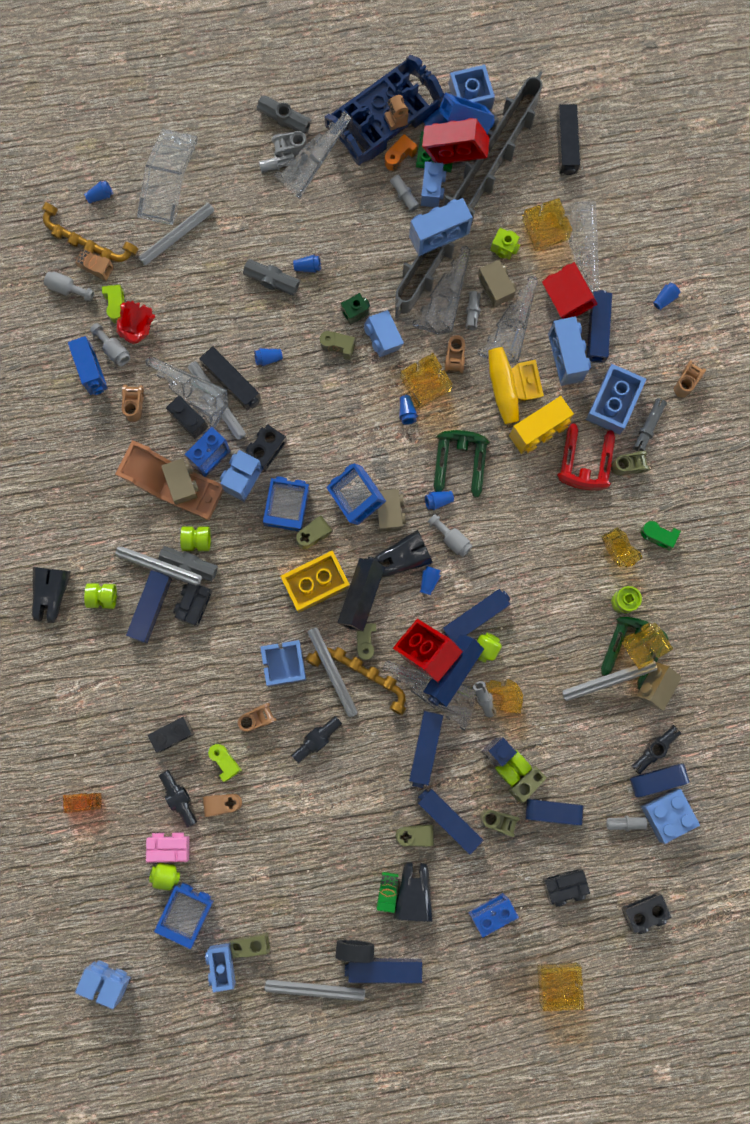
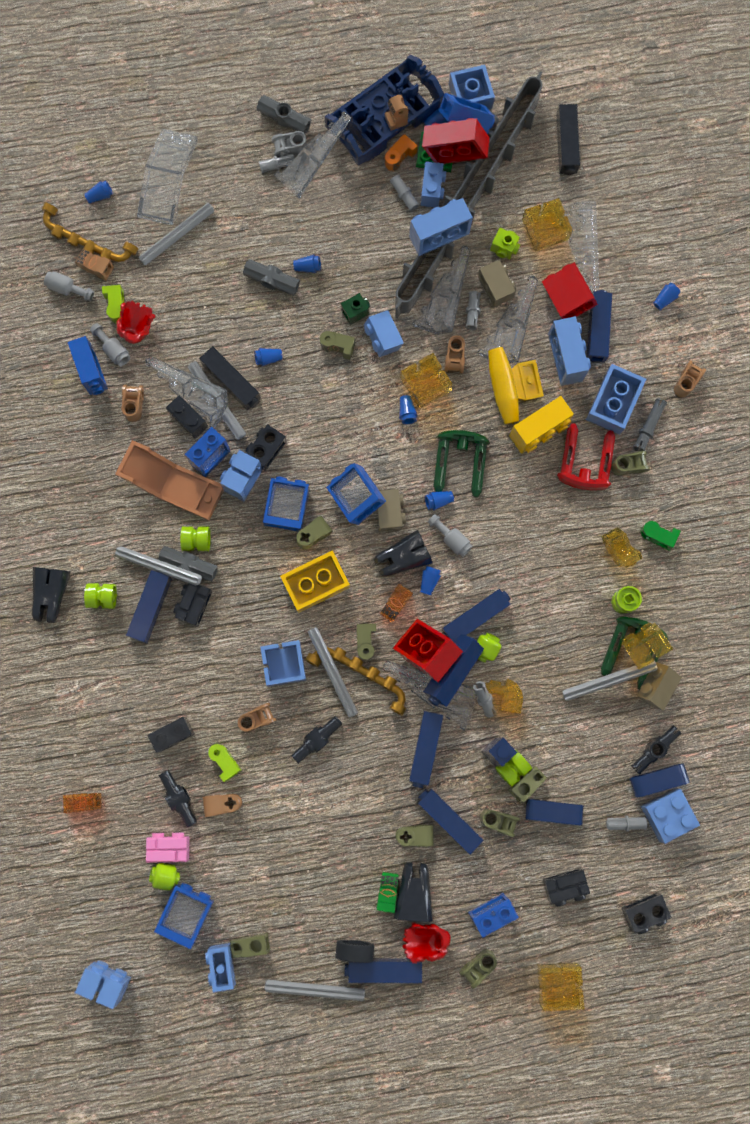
dark tan brick [161,458,199,505] -> none
black brick [337,557,385,632] -> none
none -> clear orange leg [380,584,413,623]
none -> red hair [403,922,451,963]
none -> olive piece [459,949,497,989]

